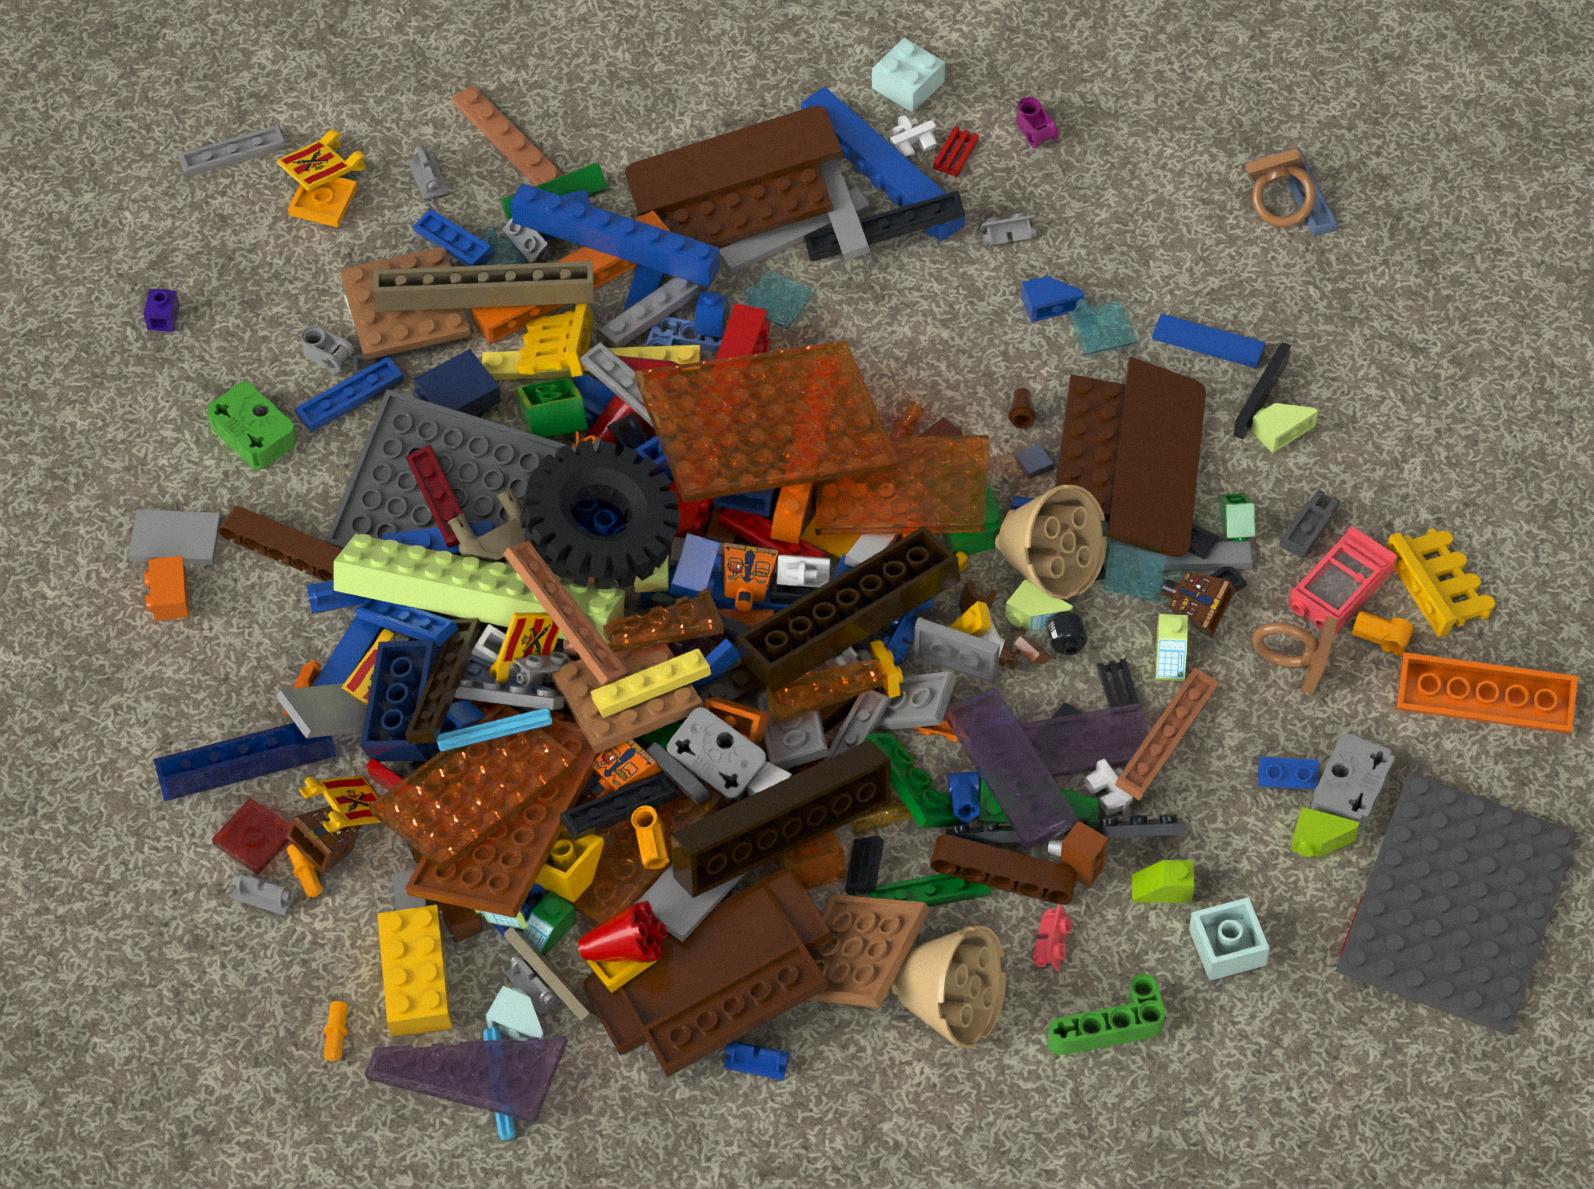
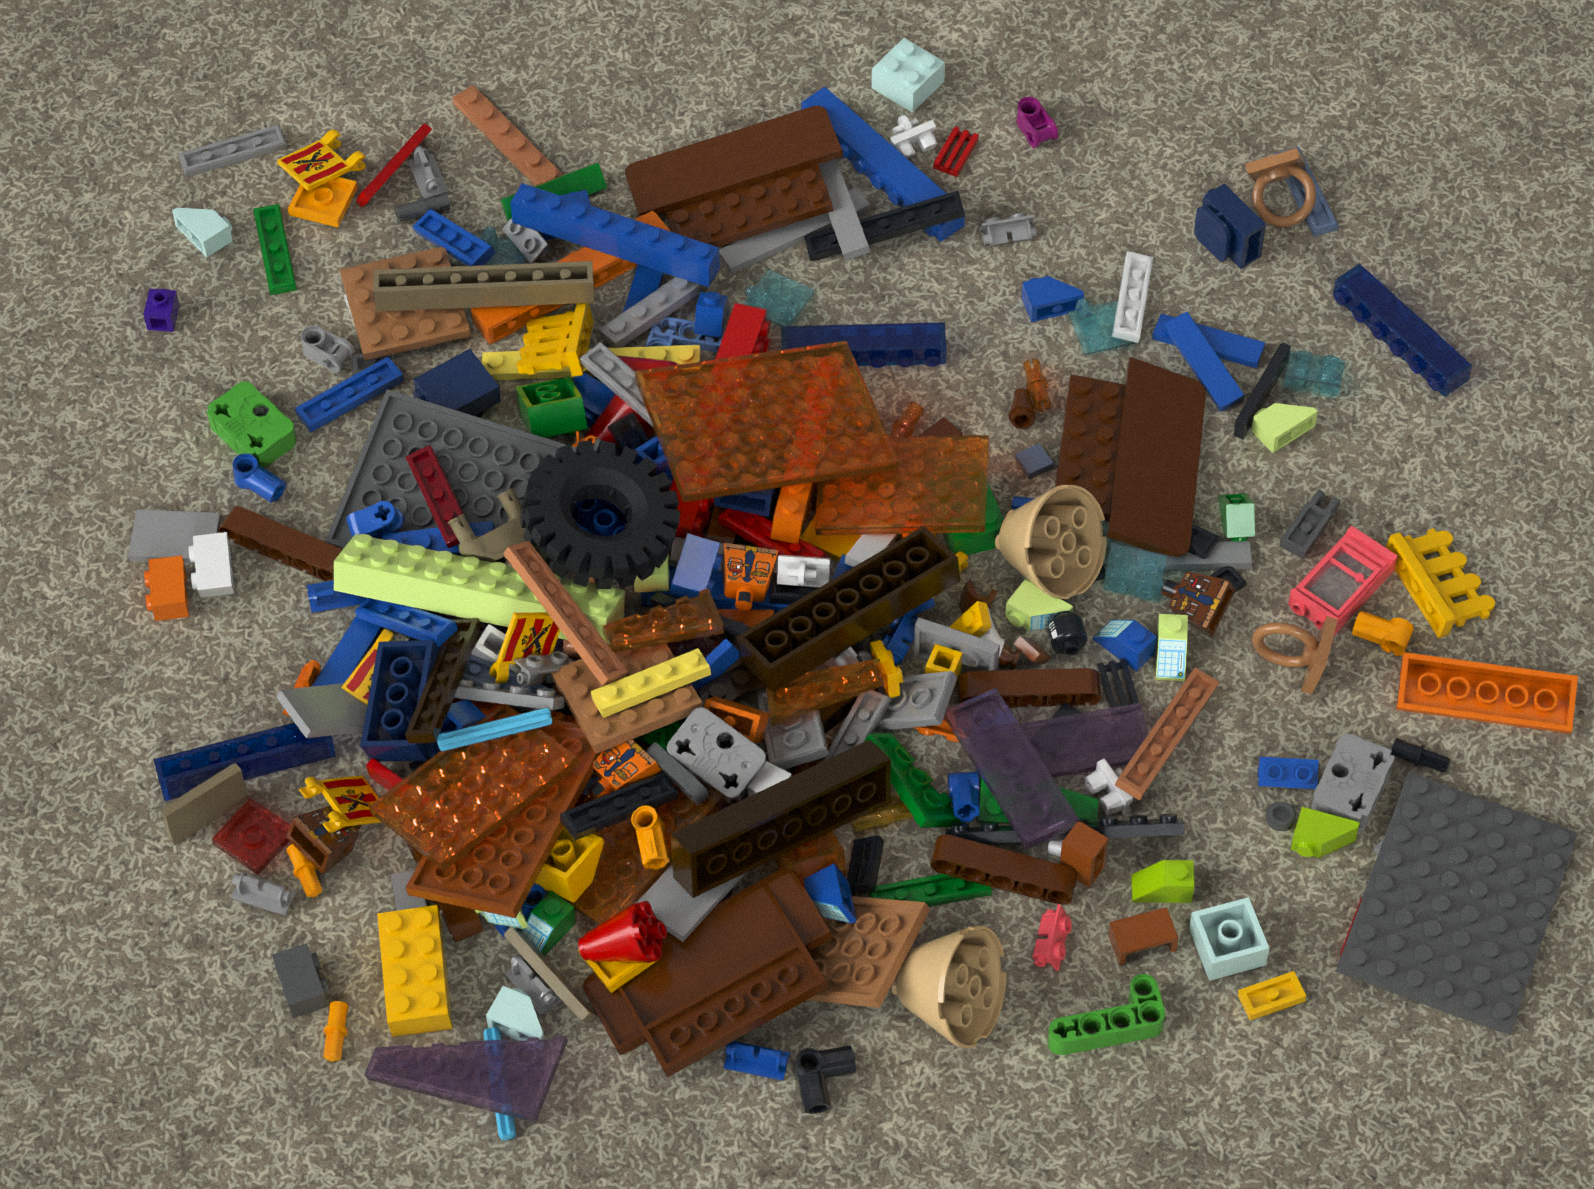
none -> dark tan tile [160,763,248,845]
none -> light aqua slope [172,208,233,257]
none -> white brick [188,532,235,598]
none -> blue piece [232,453,286,503]
none -> green tile [253,204,297,295]
none -> dark grey brick [272,943,330,1018]
none -> blue piece [346,501,404,539]
none -> red tile [356,123,432,207]
none -> dark grey pin [395,193,451,223]
none -> clear blue brick [781,322,946,370]
none -> black piece [794,1045,856,1114]
none -> blue slope [803,863,857,924]
none -> yellow brick [925,644,963,692]
none -> reddish brown beam [958,668,1101,709]
none -> clear orange pin [1023,359,1052,412]
none -> blue slope [1093,619,1157,672]
none -> dark orange panel [1108,907,1179,966]
none -> white tile [1112,251,1153,343]
none -> blue tile [1164,312,1244,412]
none -> dark blue brick [1194,183,1266,269]
none -> yellow plate [1237,971,1307,1021]
none -> dark grey tile [1266,802,1296,831]
none -> clear light blue hinge [1284,351,1345,398]
none -> clear blue brick [1333,263,1472,397]
none -> black axle [1391,738,1450,772]

